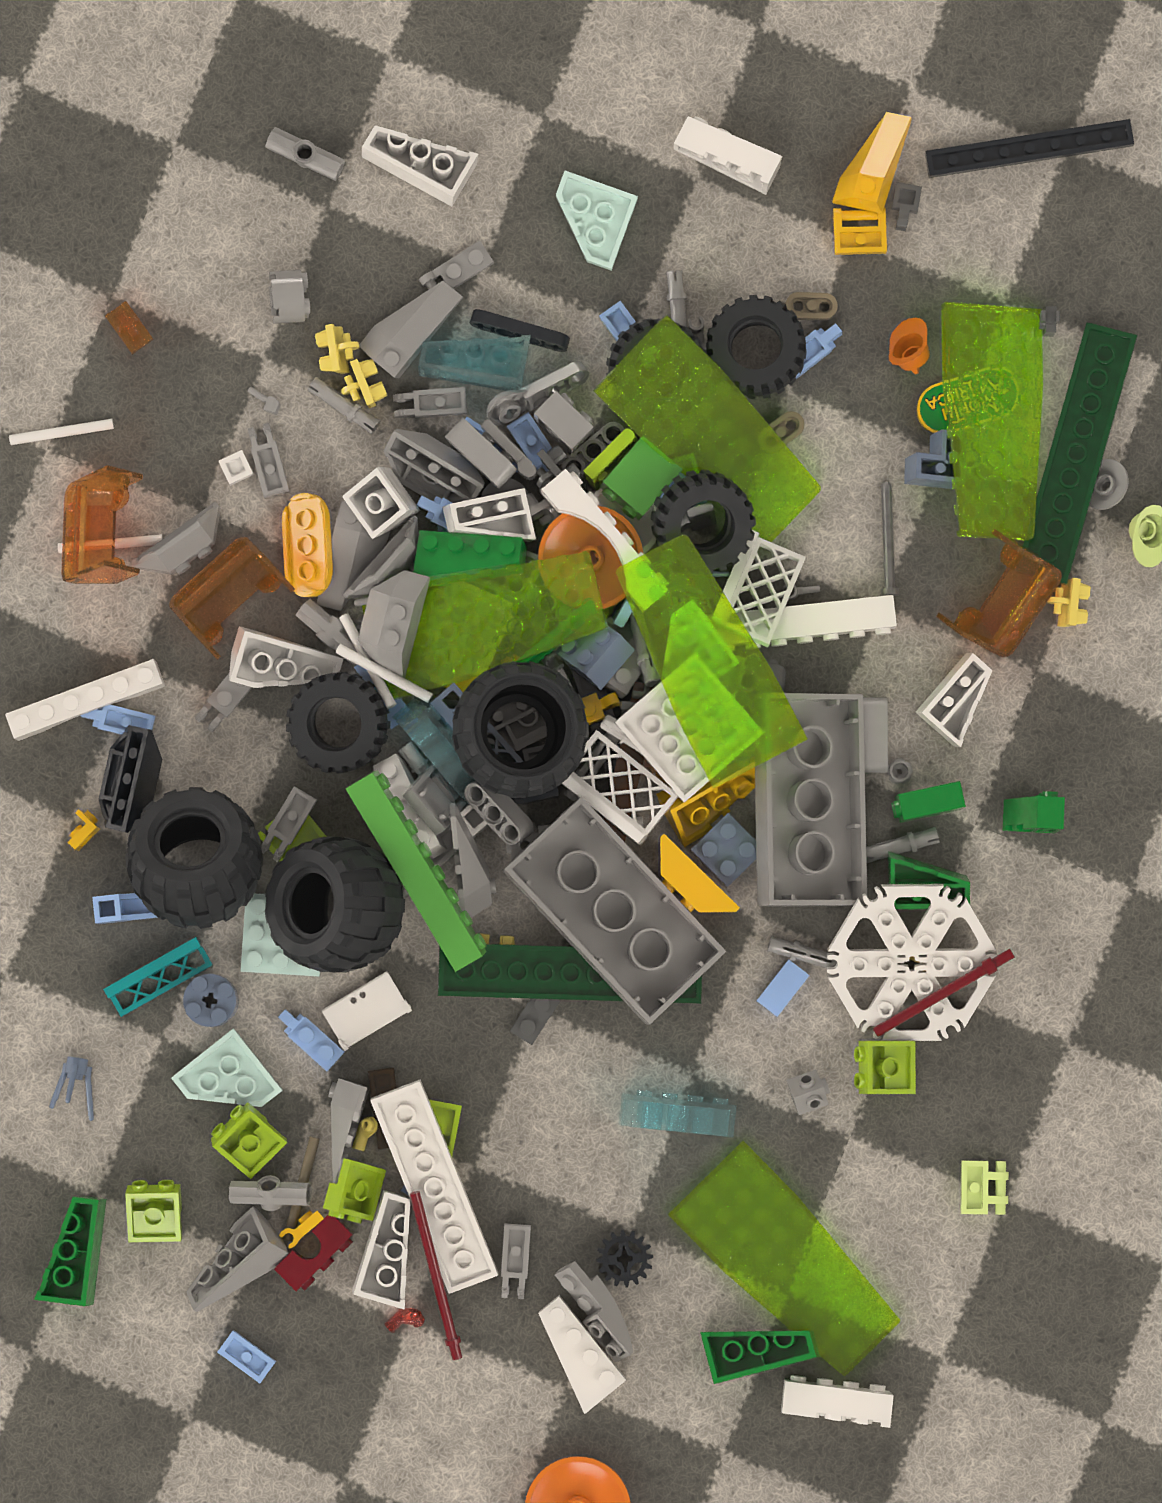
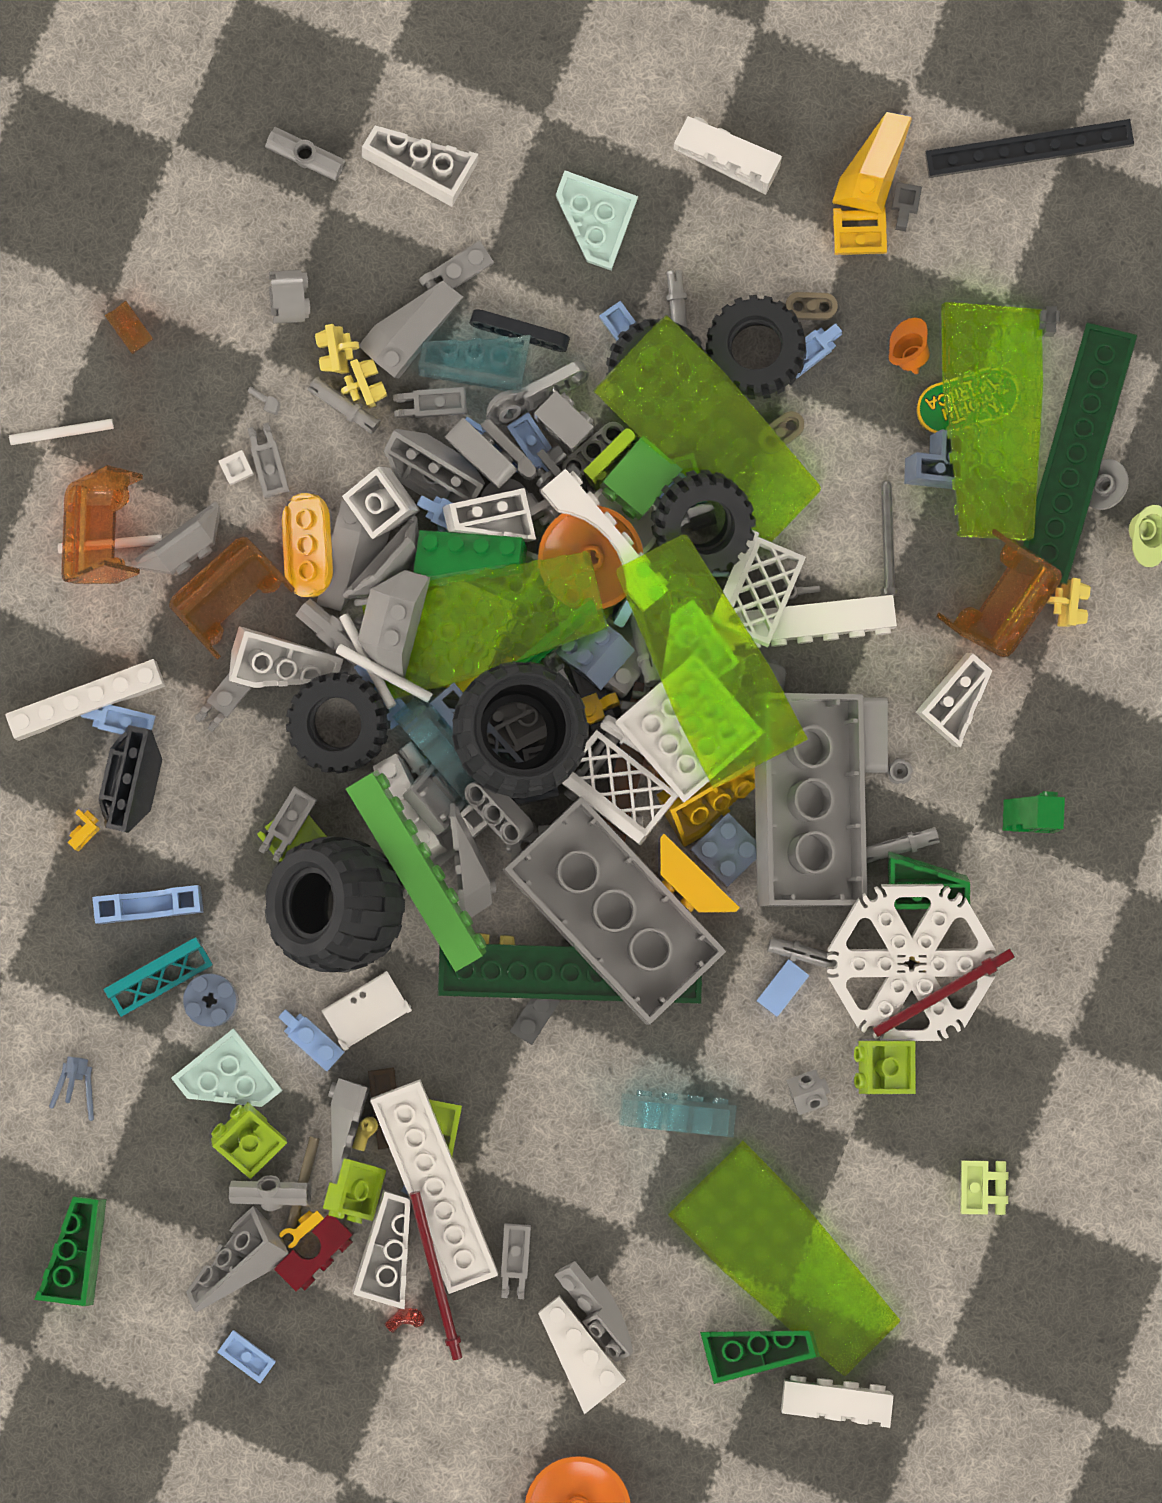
black tyre [125,787,263,929] -> none
lime plate [125,1180,182,1243] -> none
light aqua plate [241,893,320,977] -> none
black gear [596,1229,653,1288] -> none
light grey hand [688,316,706,350] -> none
green brick [891,781,966,823] -> none

